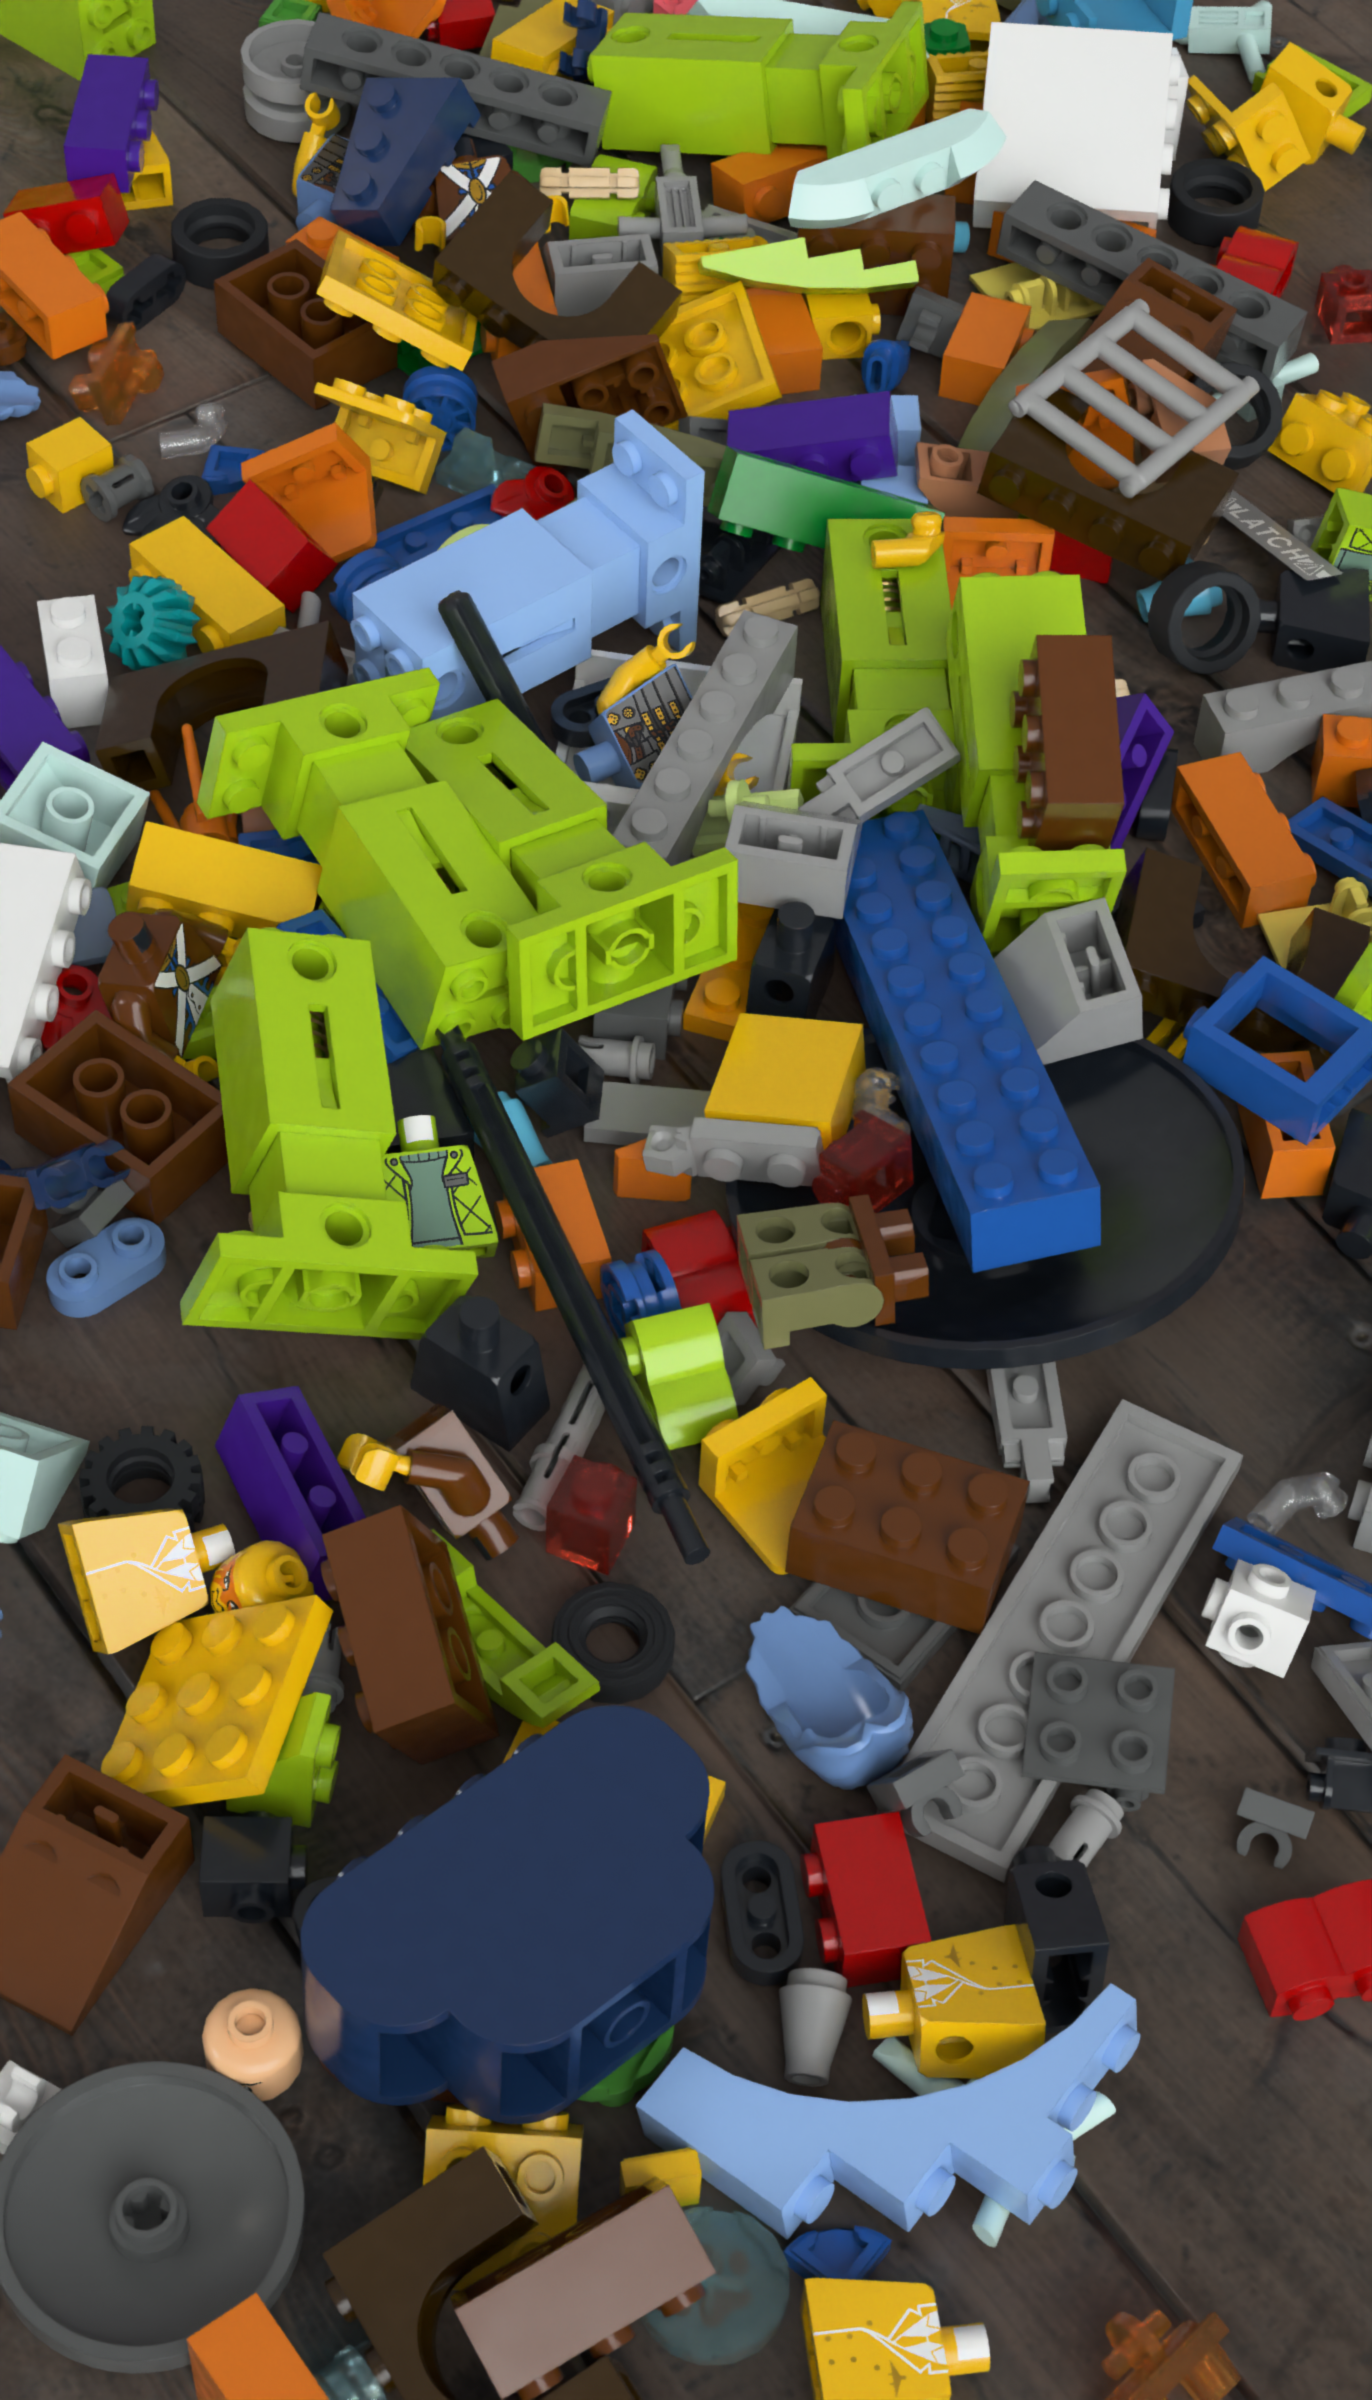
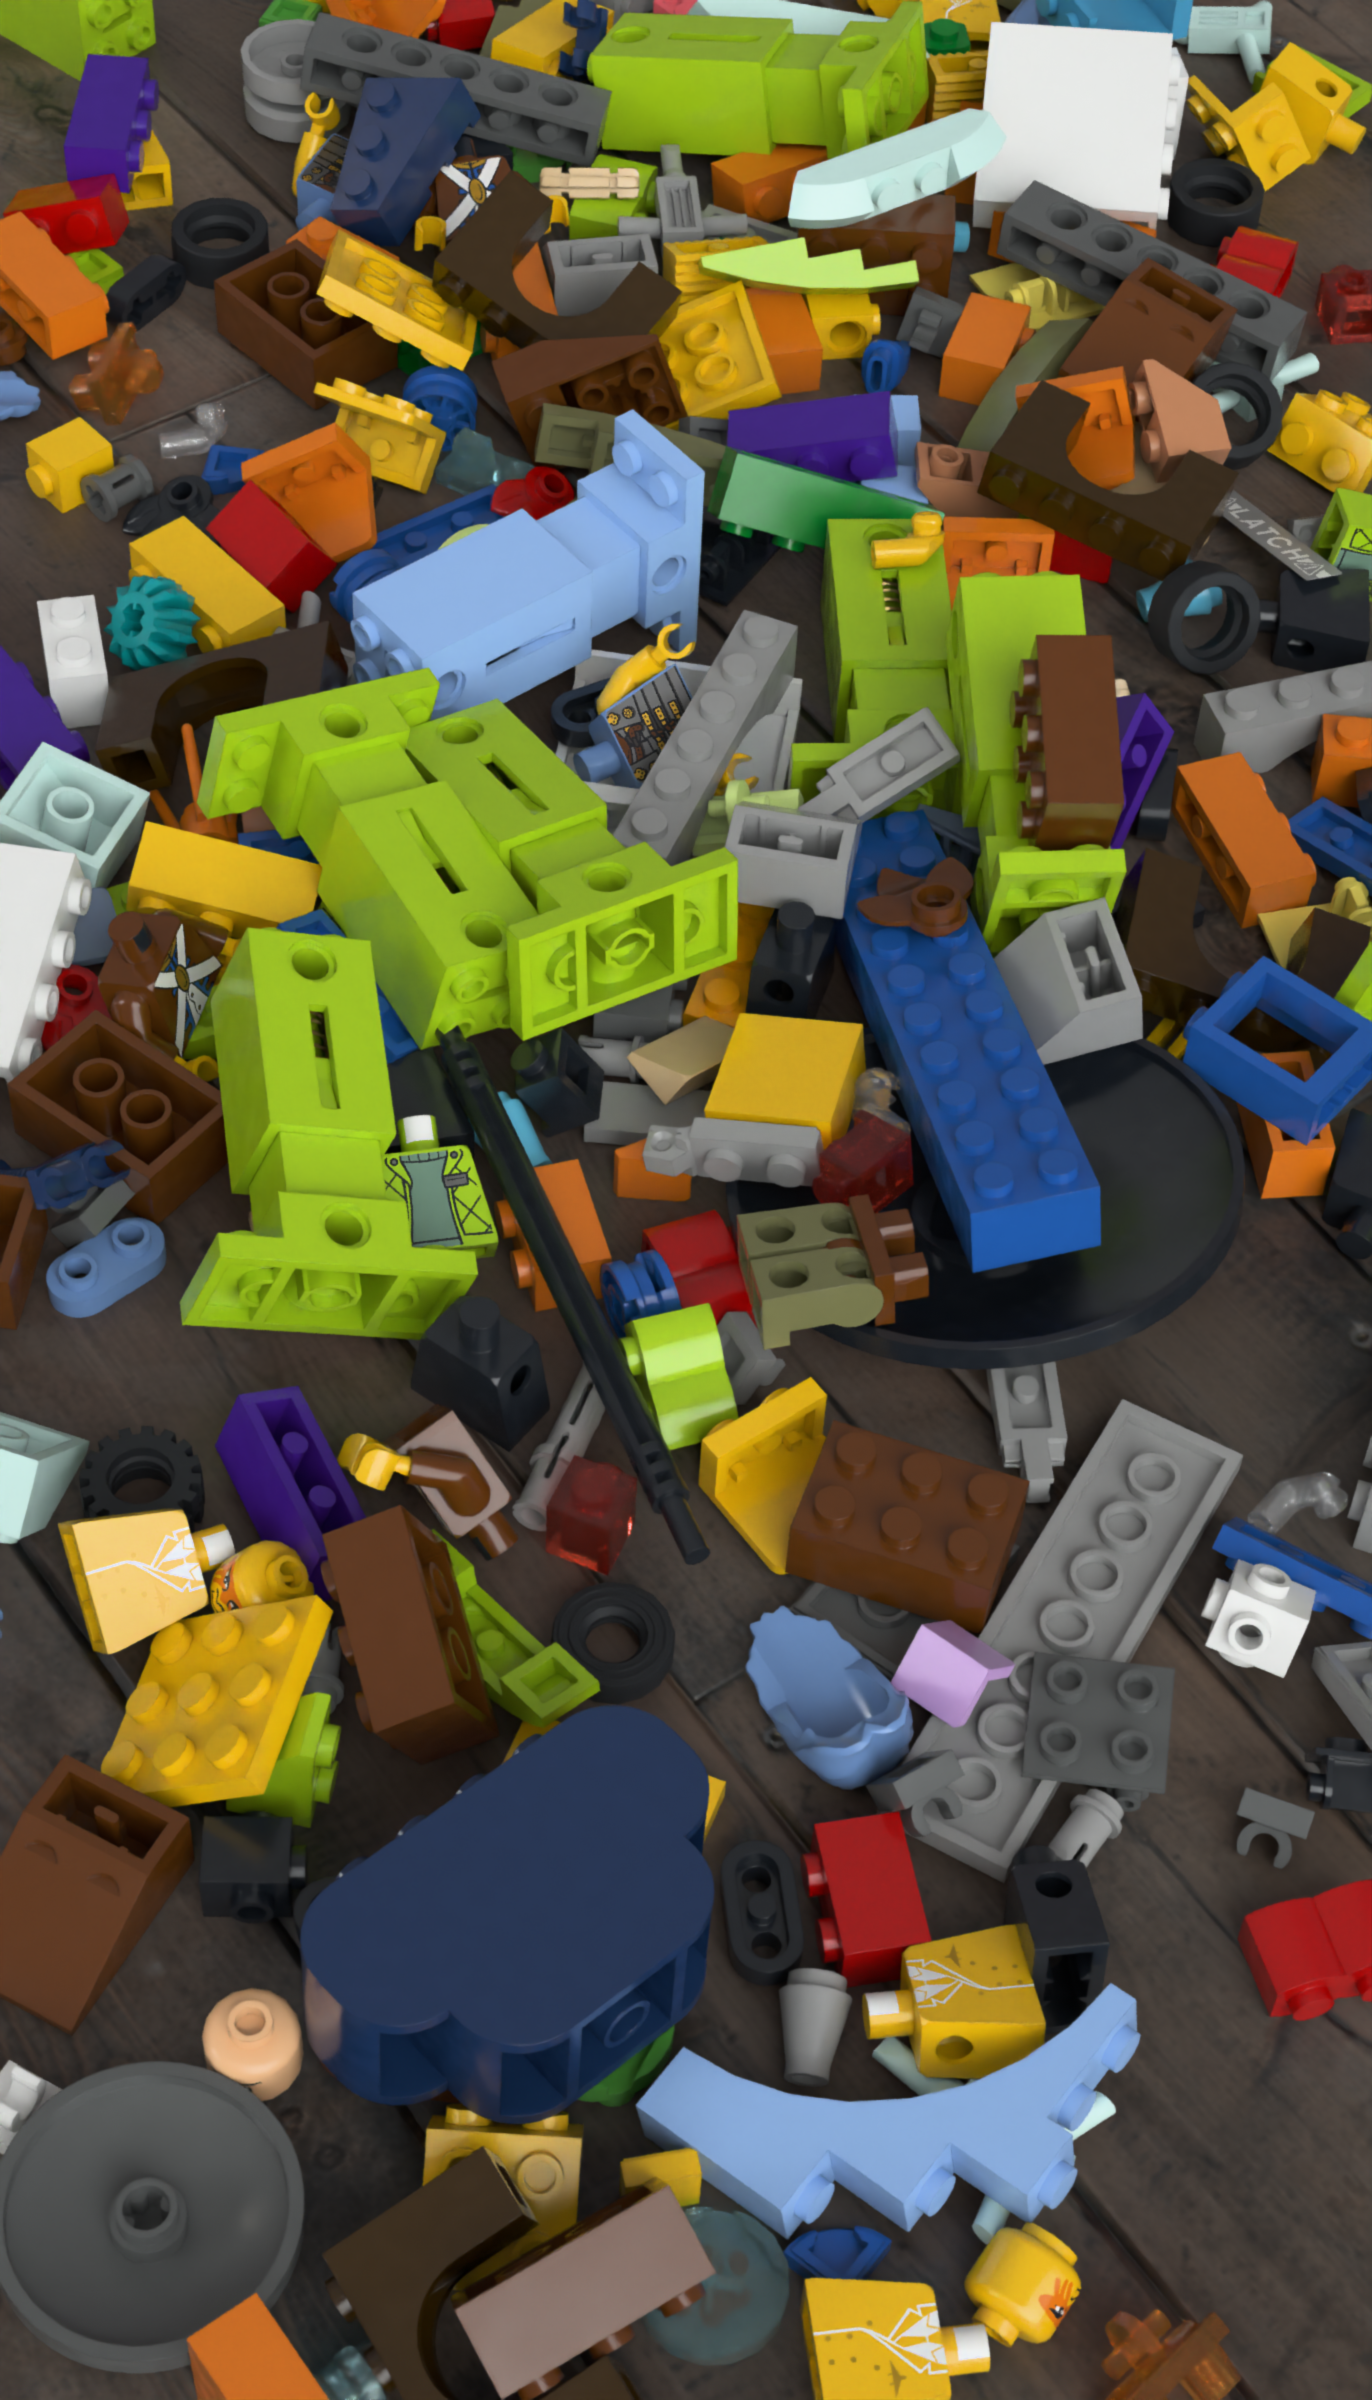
black axle [438,590,551,750] -> none
tan axle [715,578,820,637] -> none
light grey bar [1008,299,1260,498] -> none
none -> tan slope [627,1016,734,1105]
none -> reddish brown plate [857,857,974,937]
none -> lavender panel [891,1620,1015,1728]
none -> yellow head [964,2222,1081,2347]

